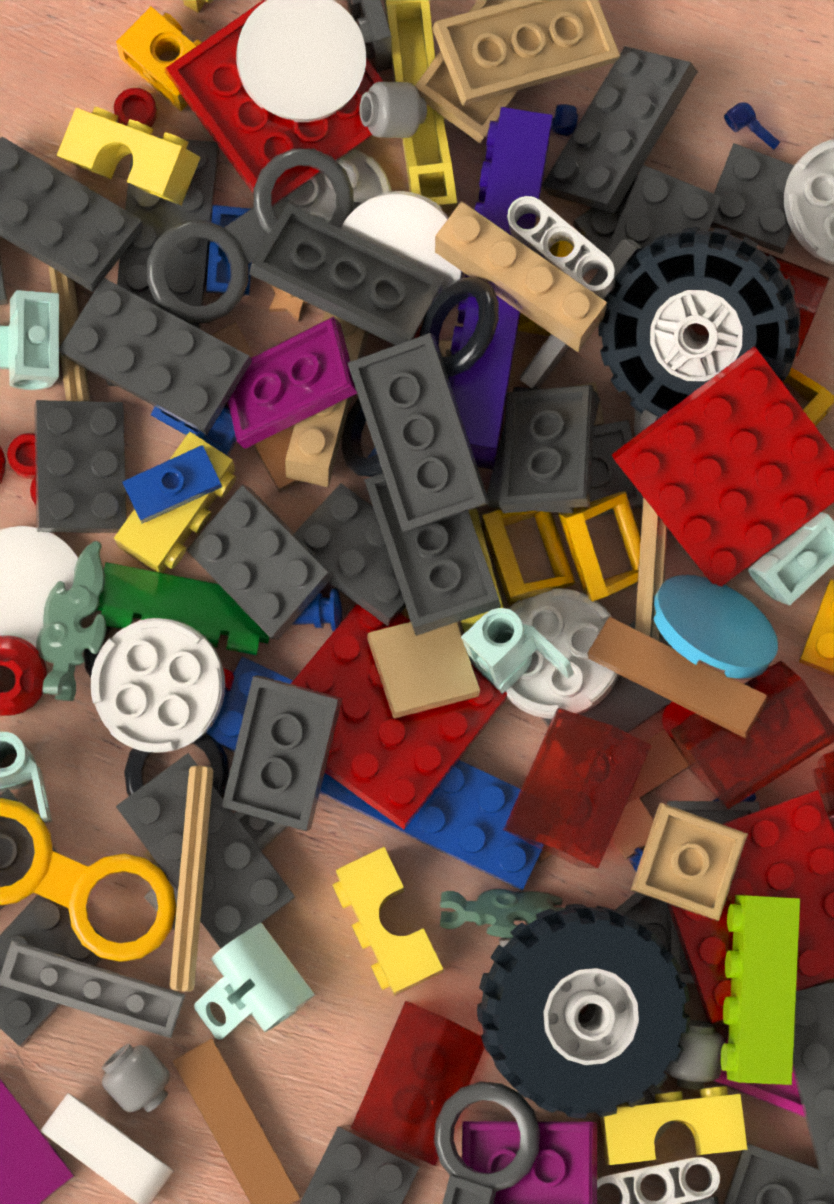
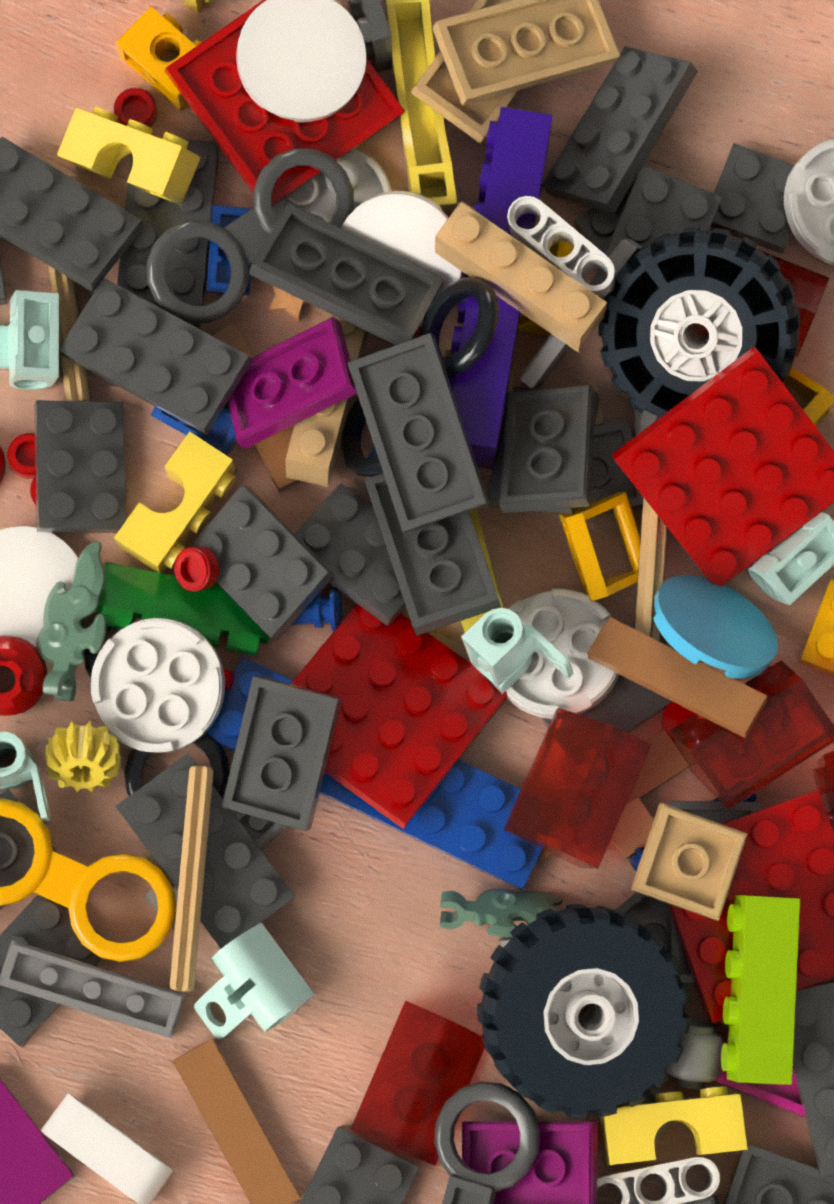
light grey head [102,1044,169,1112] -> none
blue plate [122,445,222,524] -> none
light yellow arch [332,847,443,996] -> none
light grey head [360,82,427,138] -> none
tan tile [367,622,480,719] -> none
yellow tile [481,510,575,606] -> none
clear blue hand [551,104,578,136] -> none
clear blue hand [724,102,780,150] -> none
none -> light yellow gear [45,721,121,793]
none -> red tile [174,546,219,592]

